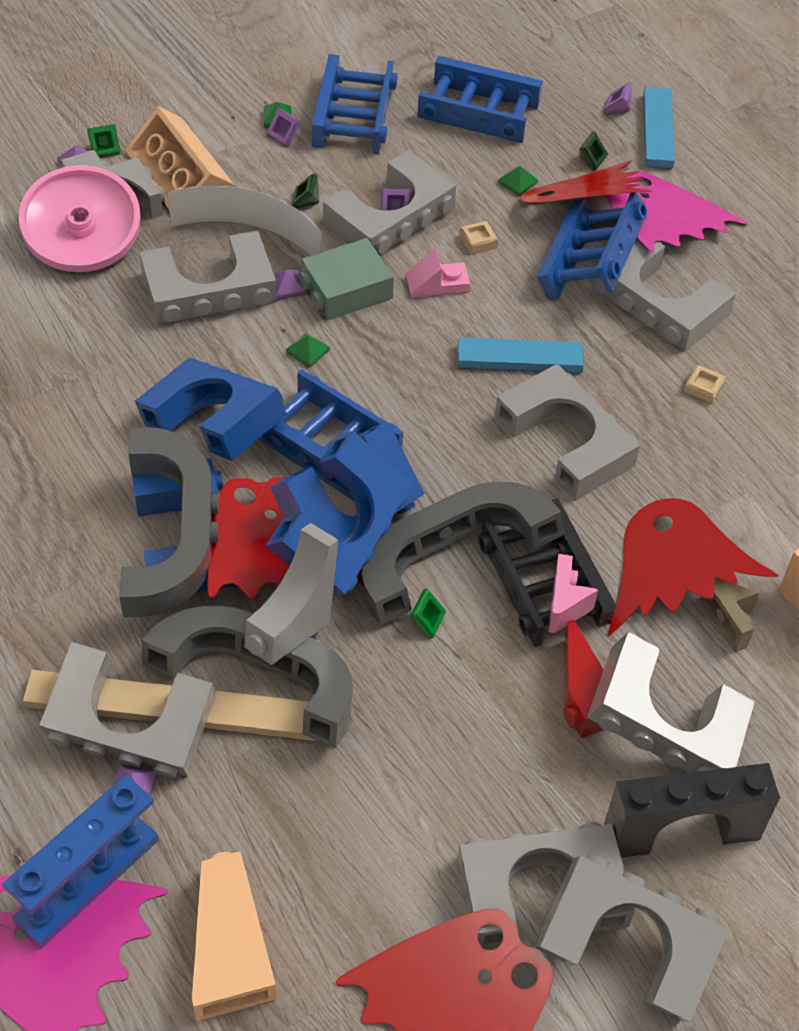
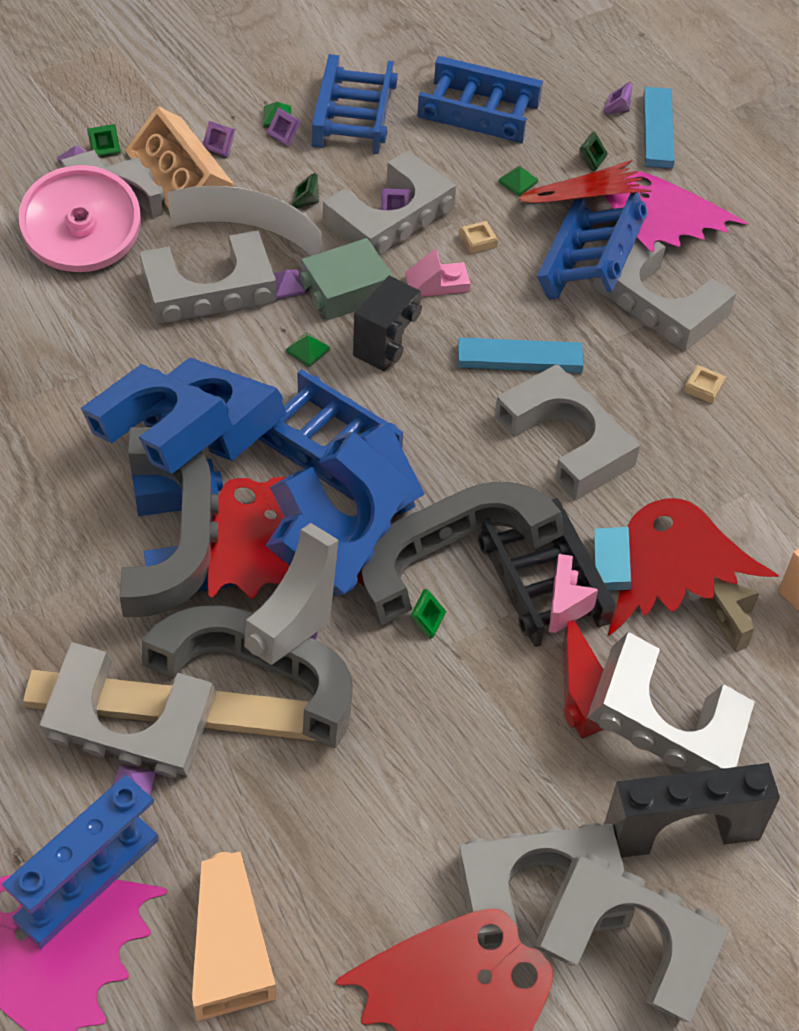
none -> blue arch [81,364,233,474]
none -> medium lavender slope [203,121,236,157]
none -> black slope [353,275,422,372]
none -> medium azure tile [594,527,632,591]

